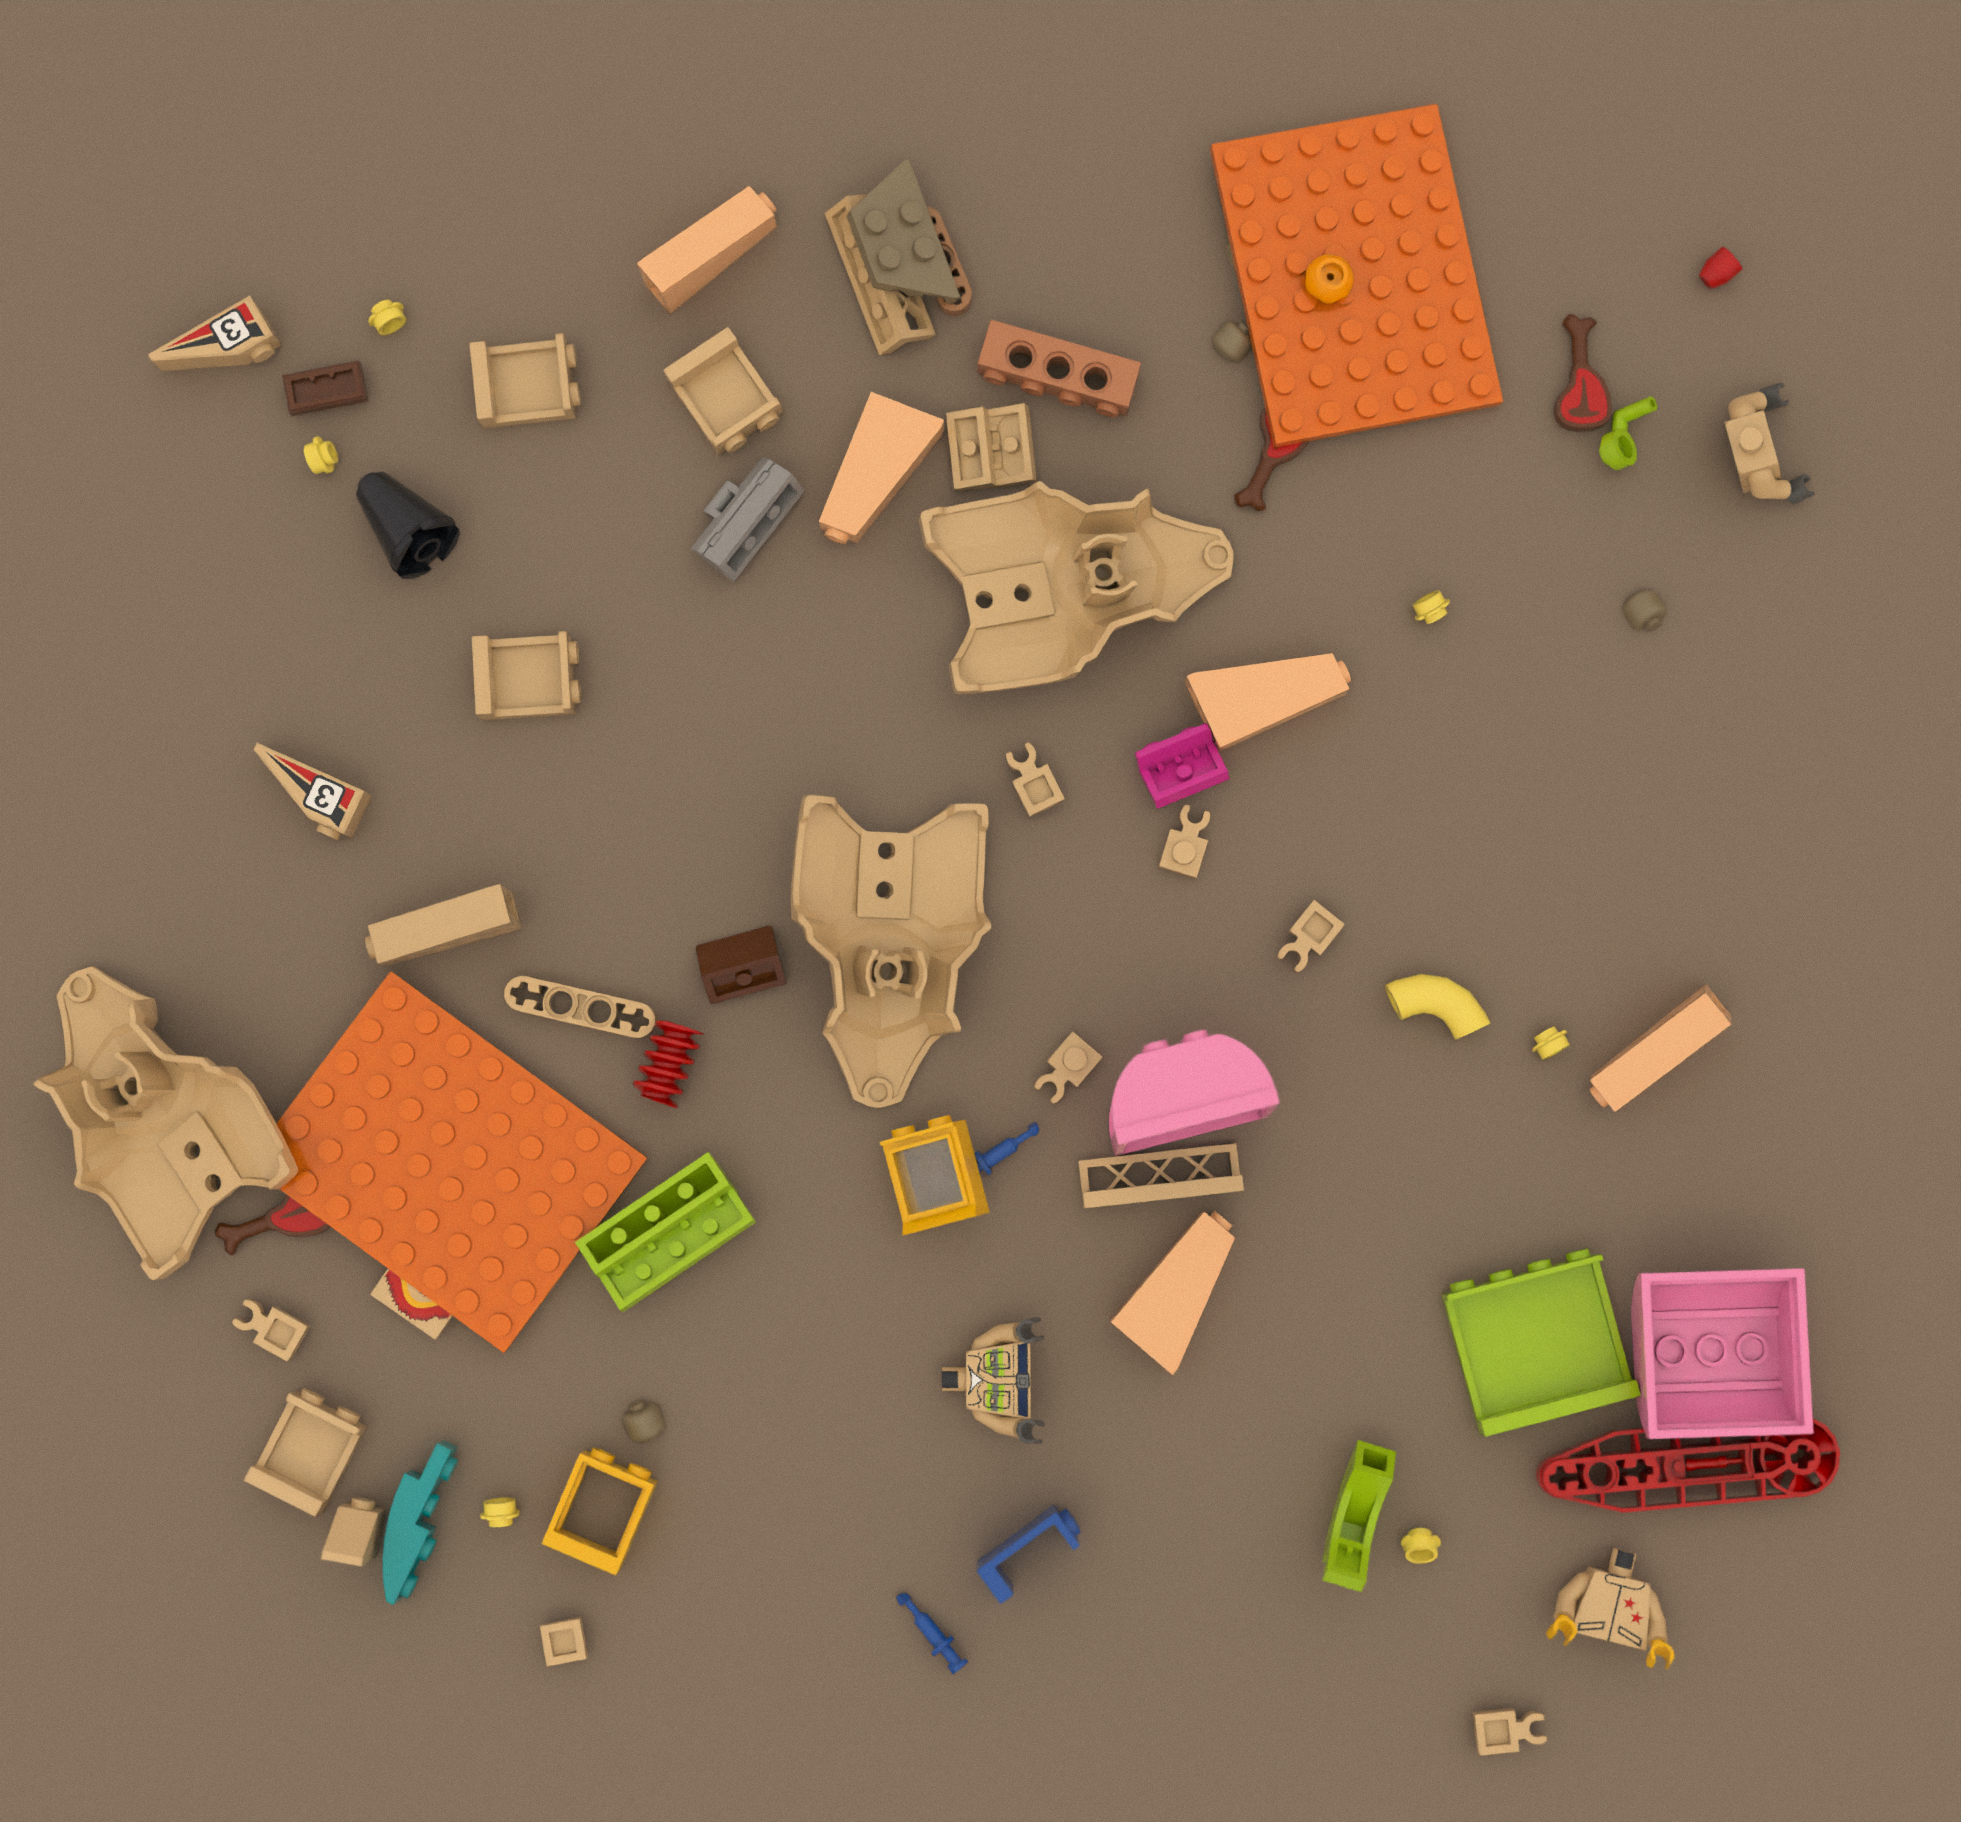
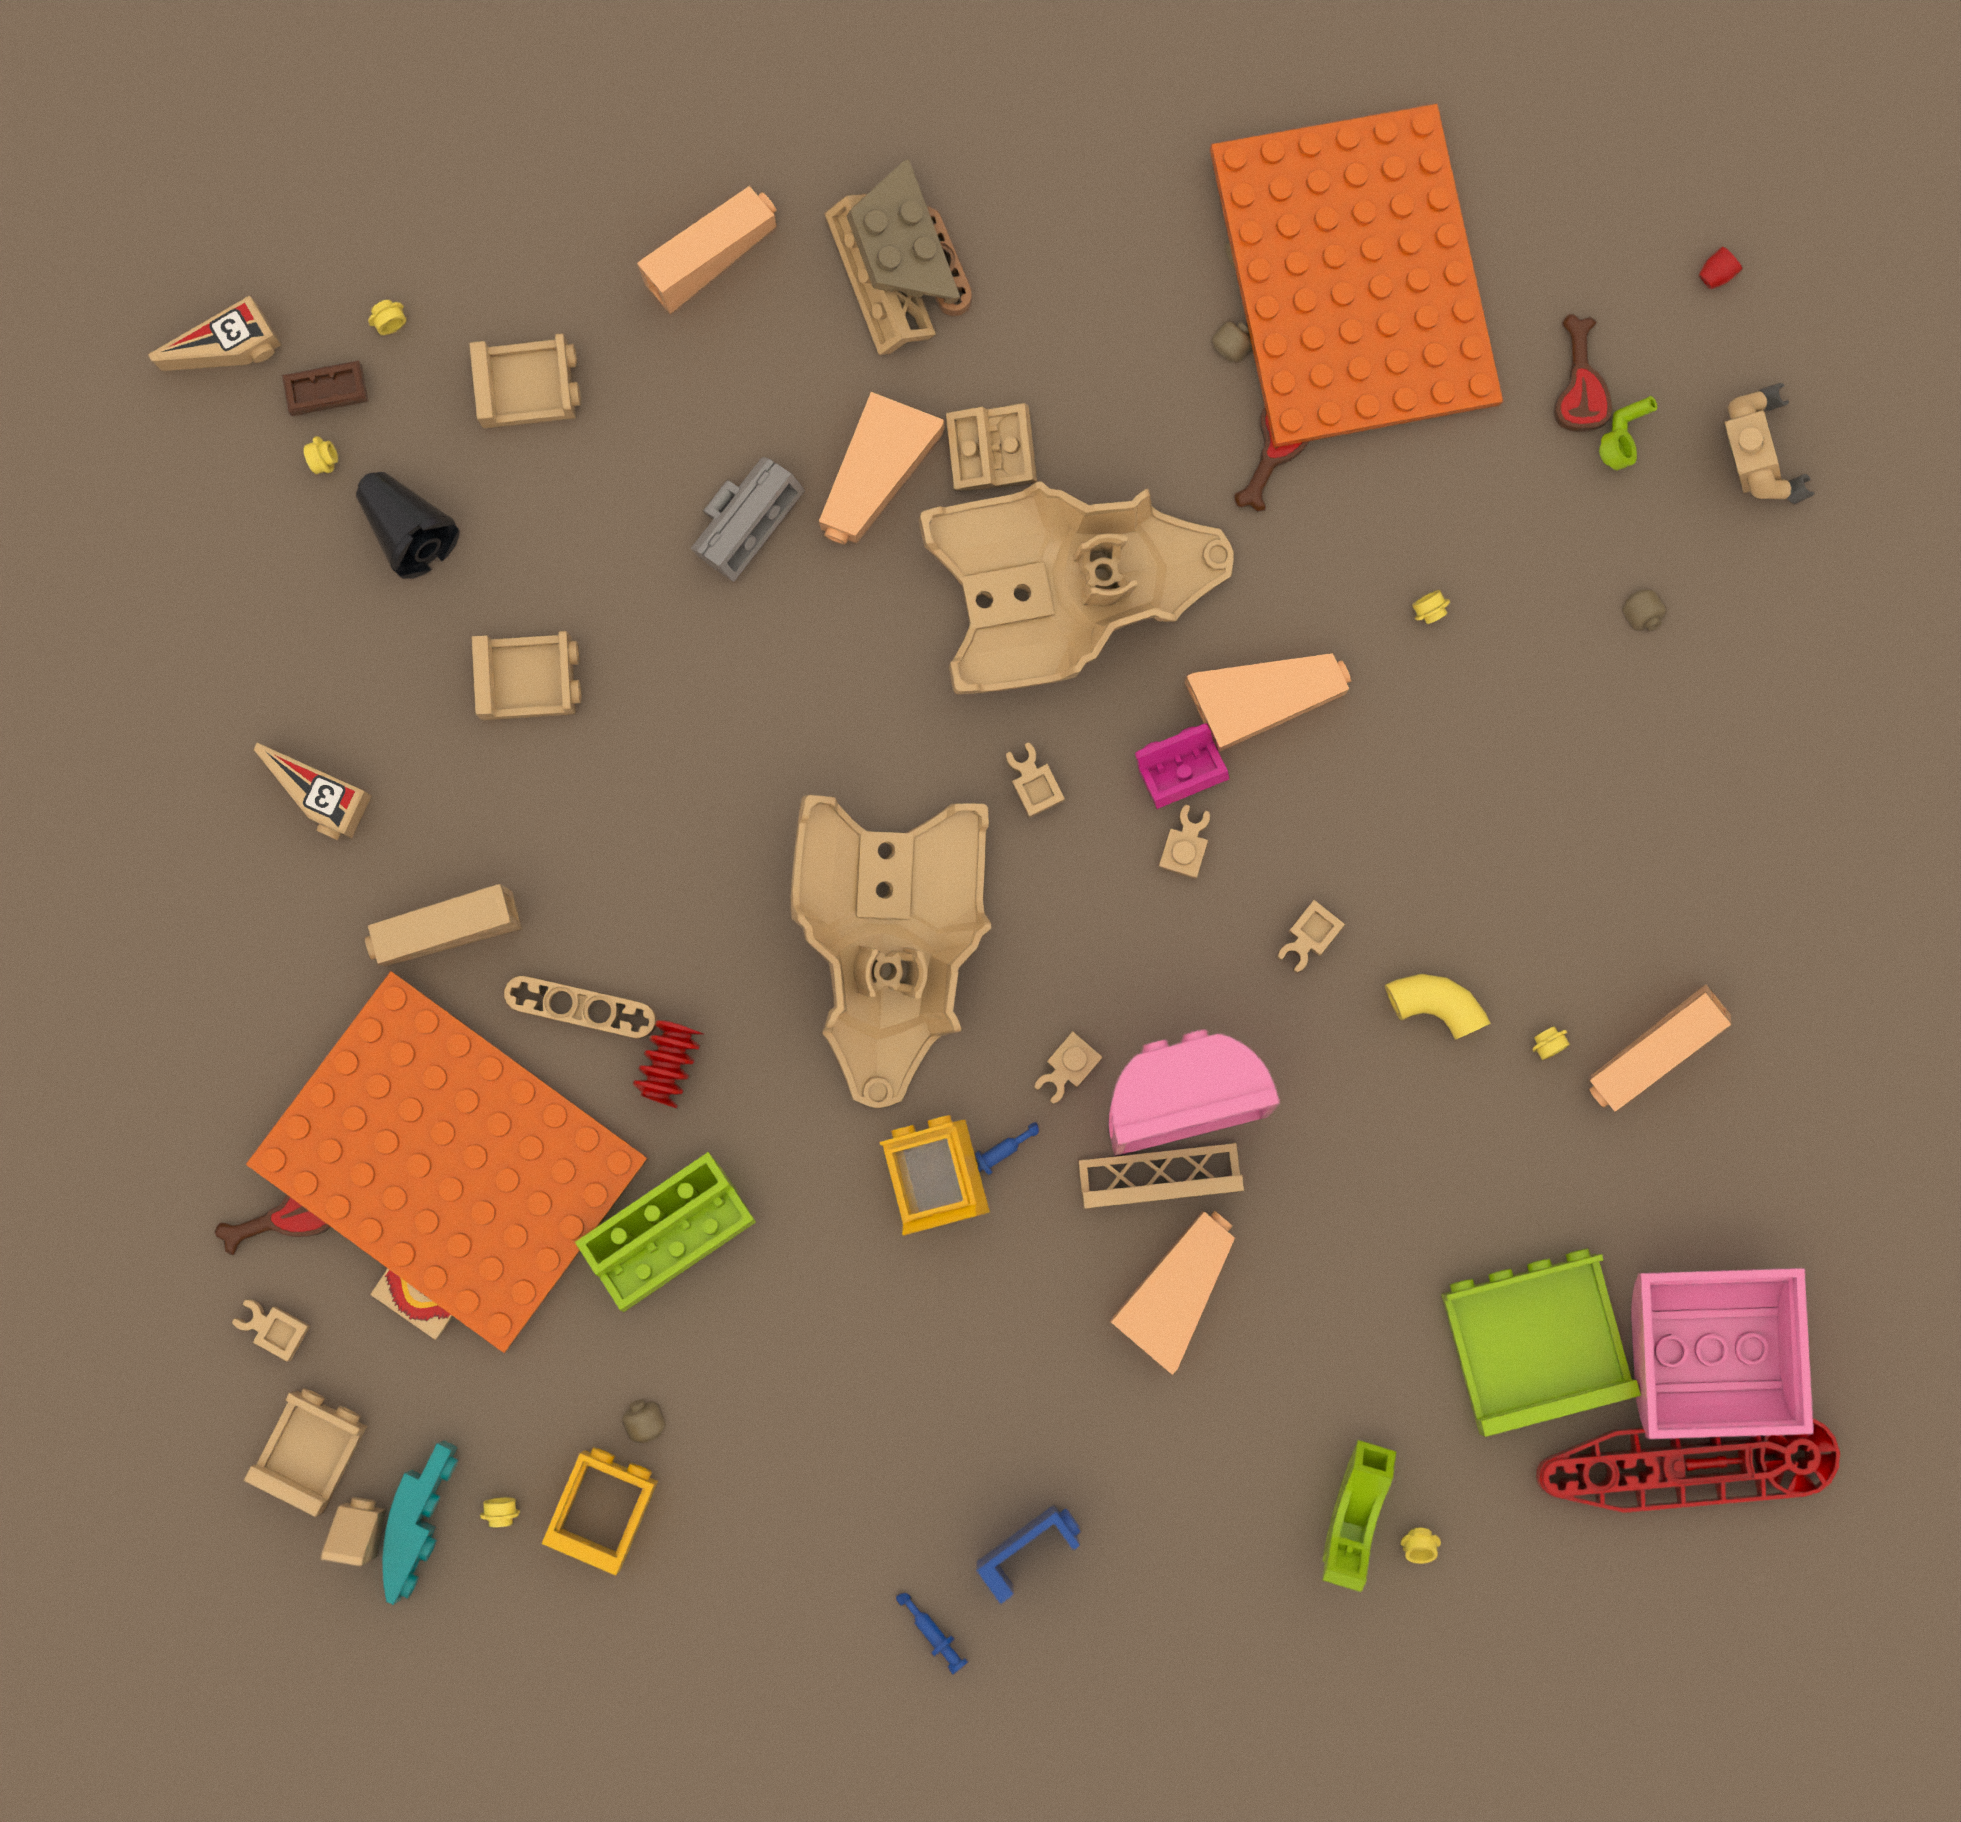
tan piece [33,966,298,1280] -> none
tan plate [540,1617,588,1666] -> none
tan panel [663,327,783,455] -> none
reddish brown panel [696,926,787,1004] -> none
torso [942,1317,1045,1444] -> none
nougat brick [978,319,1141,418] -> none
light orange plate [1305,254,1354,304] -> none
tan plate [1472,1708,1547,1756] -> none
tan torso [1546,1548,1675,1669] -> none

